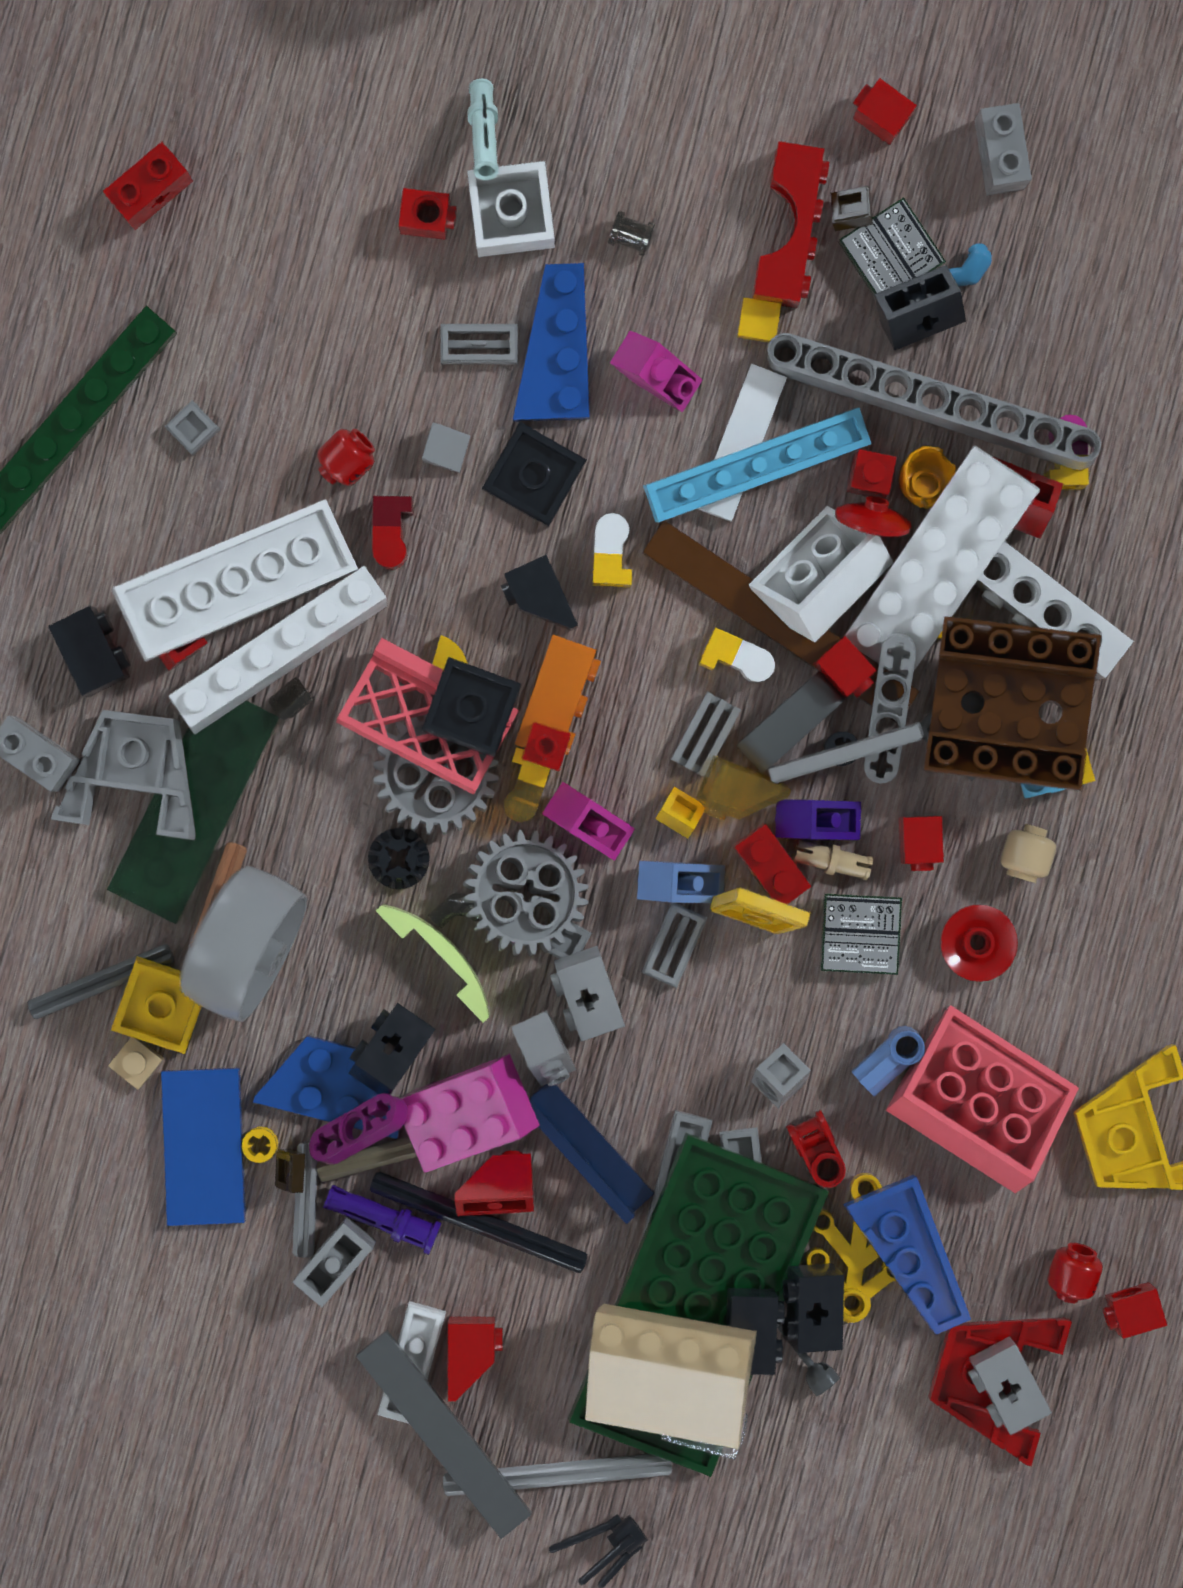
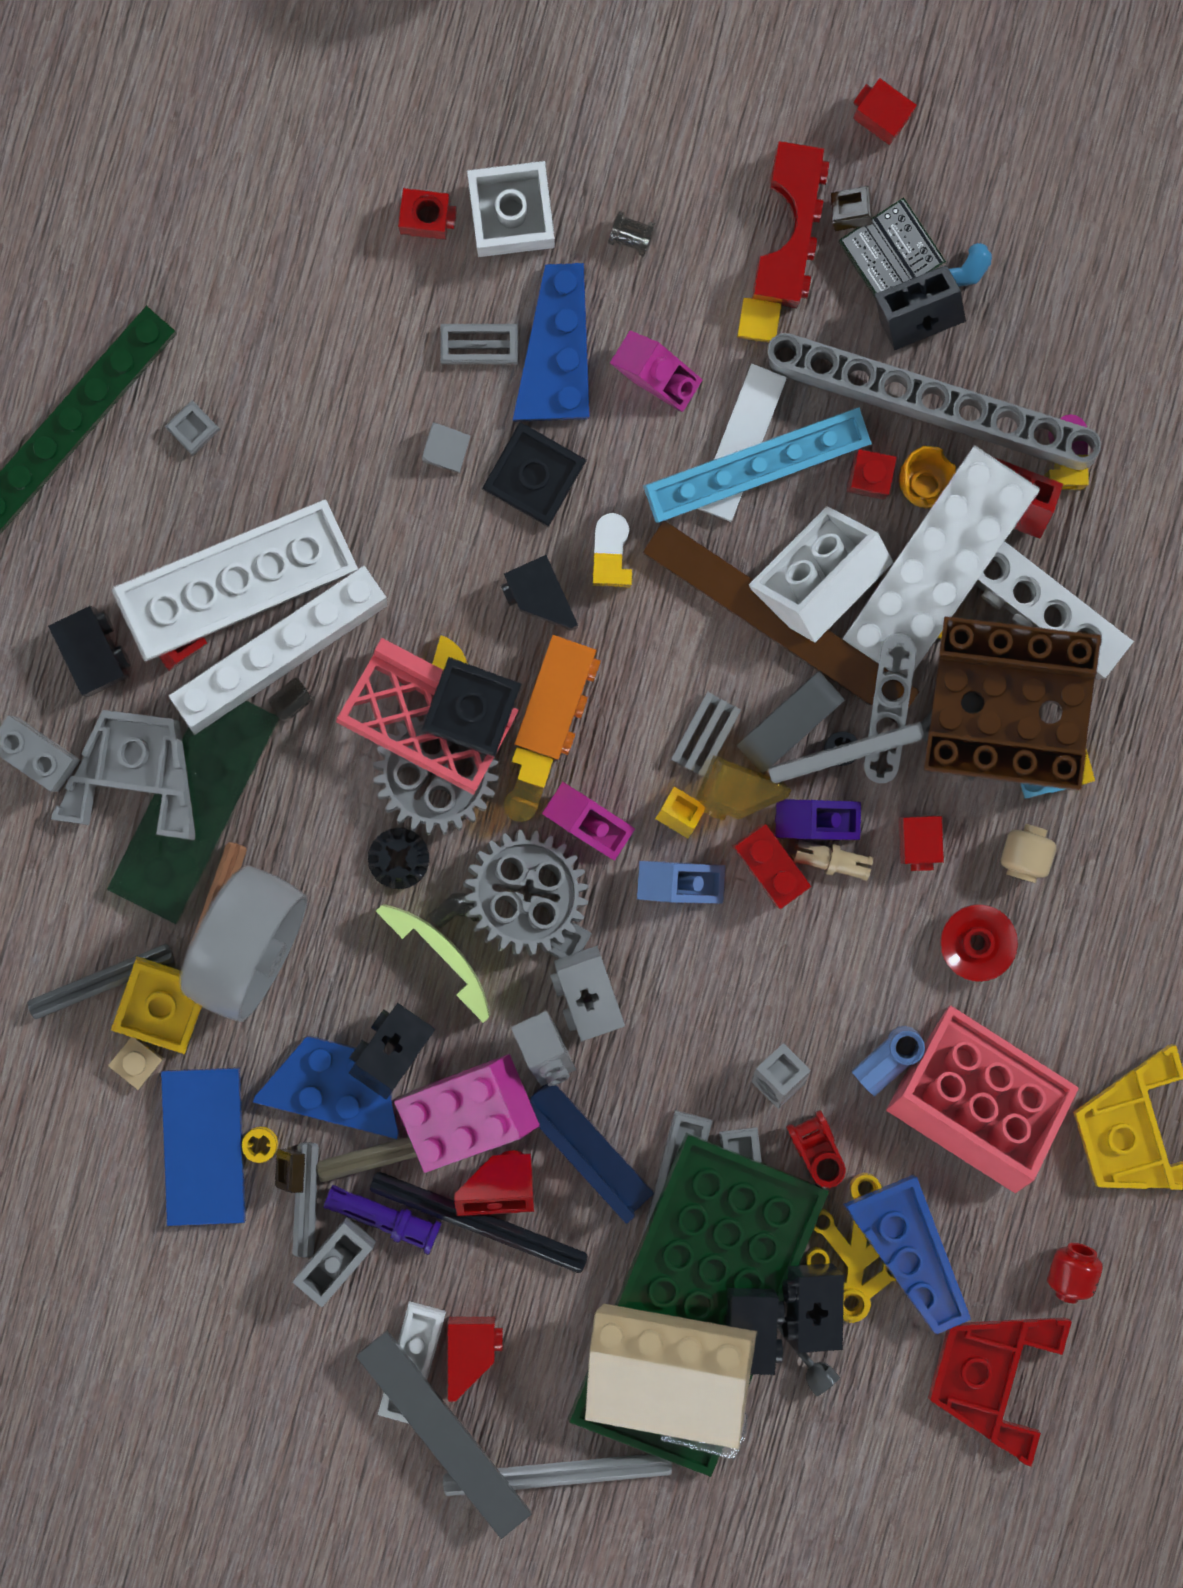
red brick [102,141,193,230] -> none
magenta beam [309,1093,407,1165] -> none
red head [317,428,375,486] -> none
leg [372,496,414,570] -> none
light aqua pin [467,78,499,180] -> none
red brick [522,722,571,772] -> none
black plant [549,1514,648,1588] -> none
light grey tile [641,902,707,988] -> none
leg [698,627,775,683] -> none
yellow tile [710,888,810,935] -> none
red brick [813,636,877,698] -> none
light grey tile [820,893,902,975] -> none
red dish [835,496,912,537] -> none
light grey brick [968,1336,1052,1435] -> none
light grey brick [974,103,1032,196] -> none
red brick [1103,1282,1168,1339] -> none

